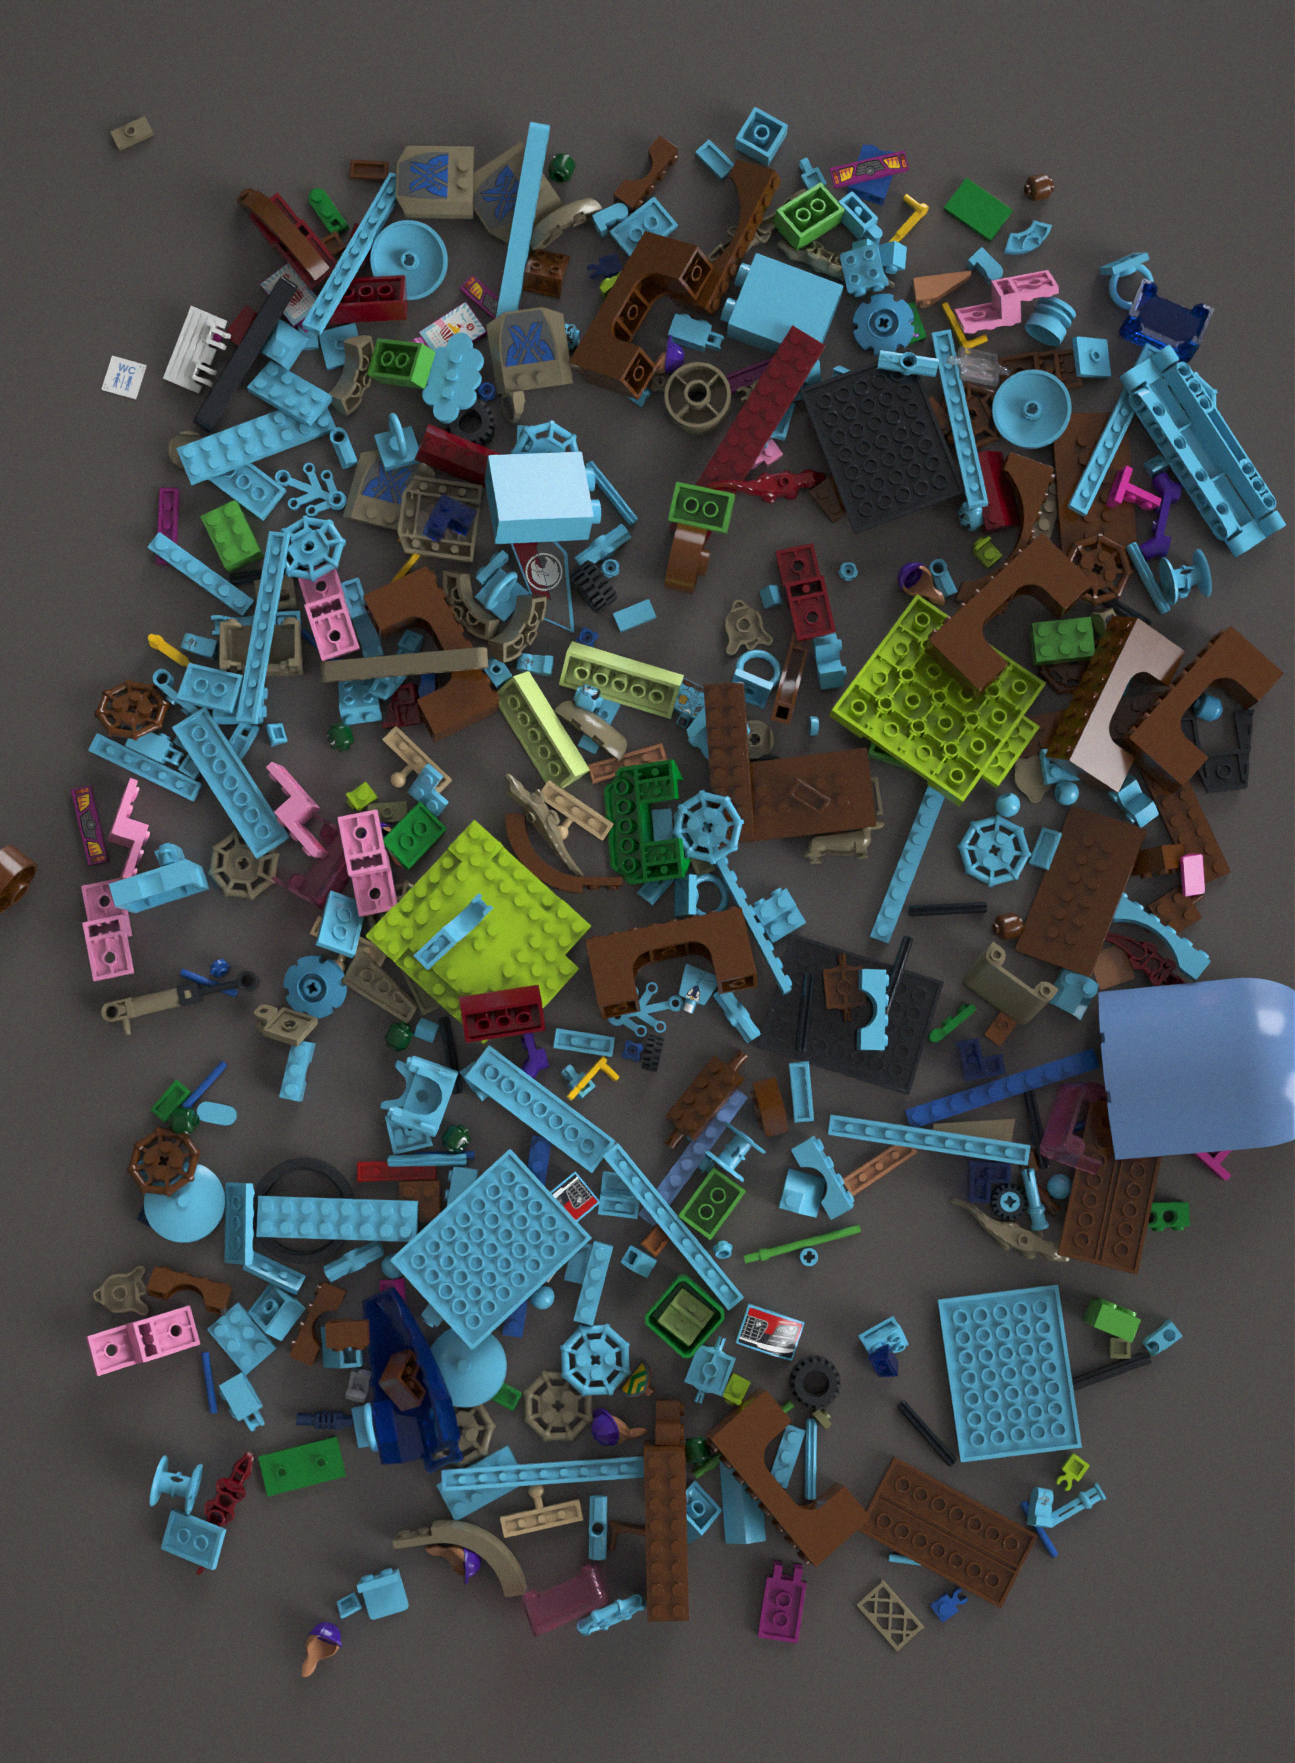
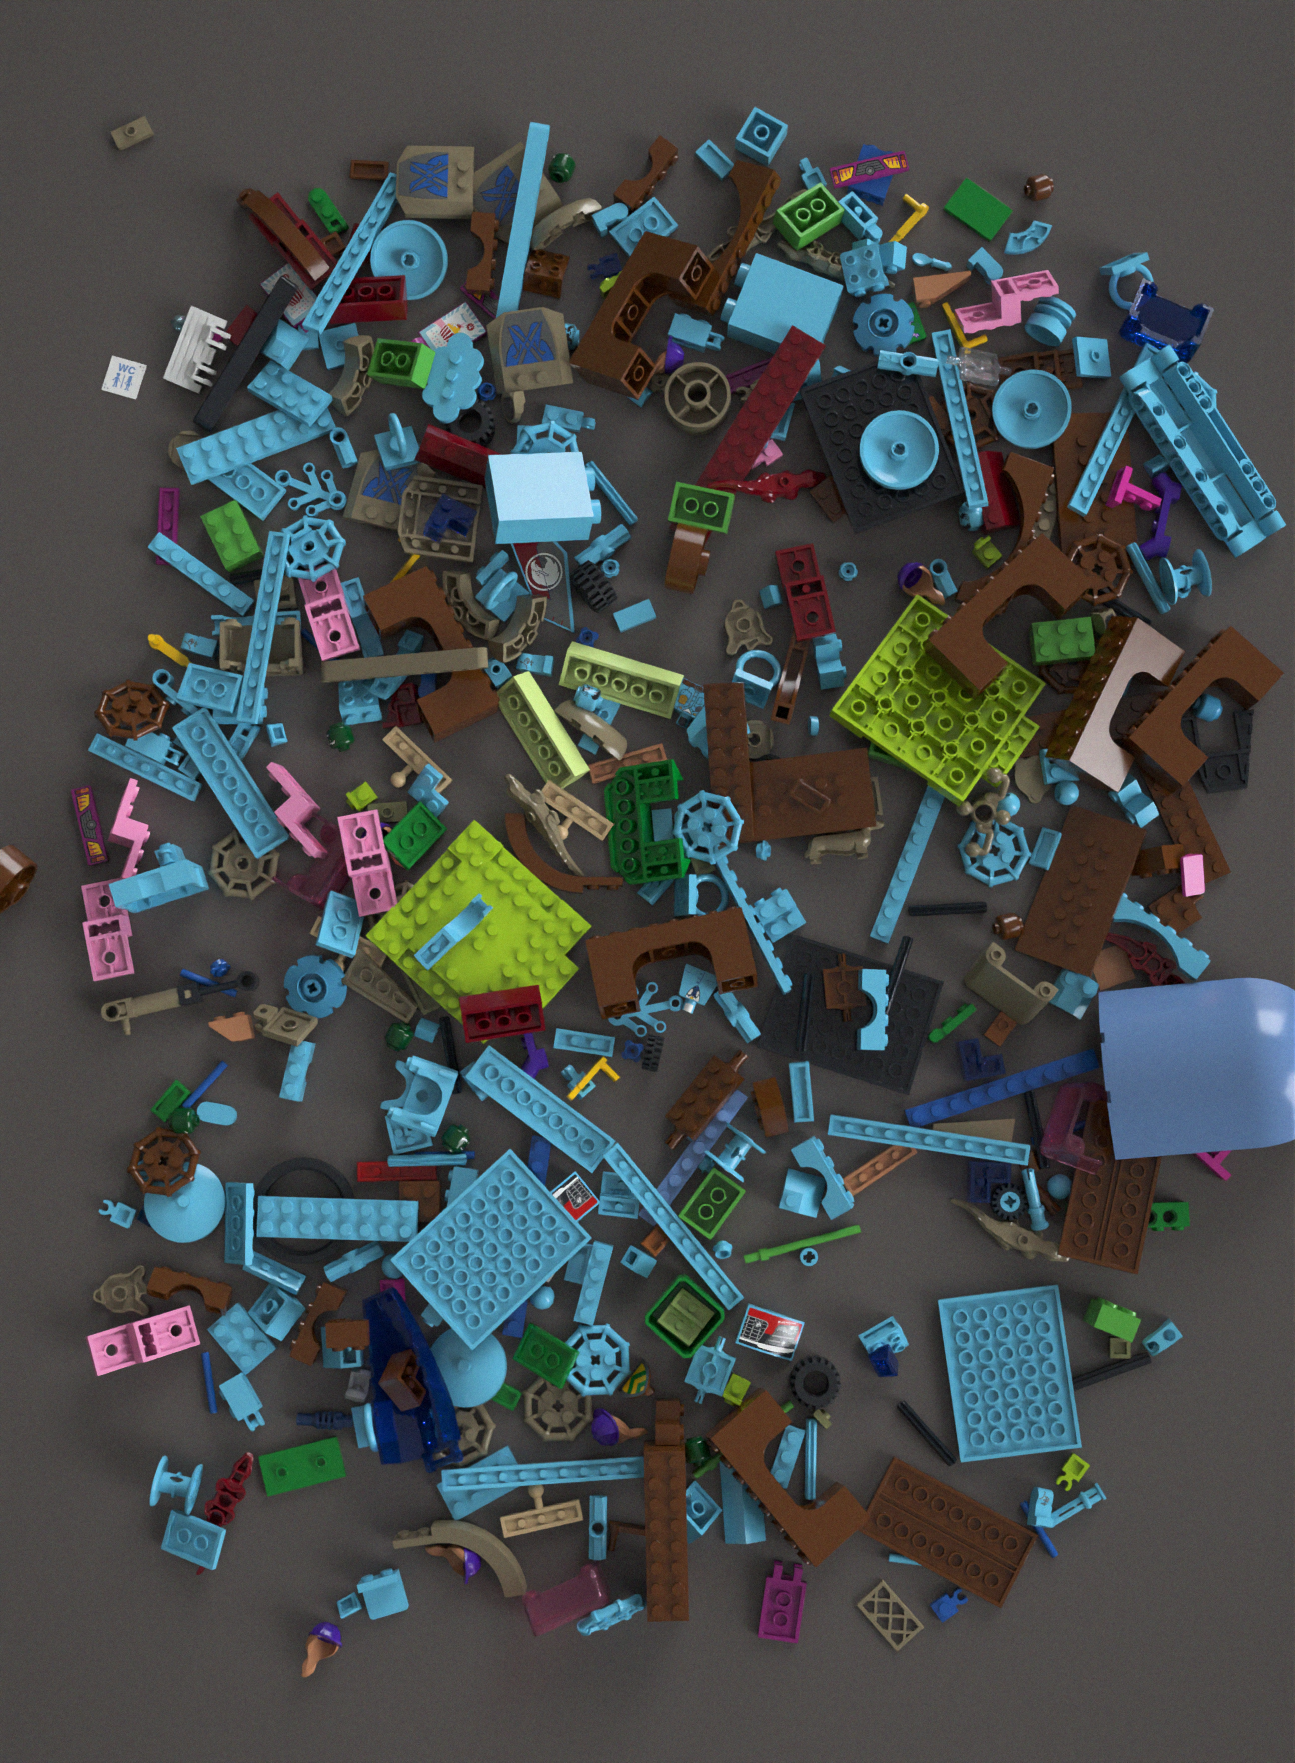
none -> medium azure plate [98,1199,138,1229]
none -> clear light blue hinge [171,315,186,332]
none -> nougat slope [208,1012,255,1042]
none -> reddish brown arch [466,212,500,296]
none -> green tile [512,1323,580,1389]
none -> medium azure plate [542,404,596,433]
none -> medium azure plate [756,840,771,861]
none -> medium azure dish [859,410,939,490]
none -> medium azure piece [912,253,952,271]
none -> dark tan wheel [956,768,1011,857]

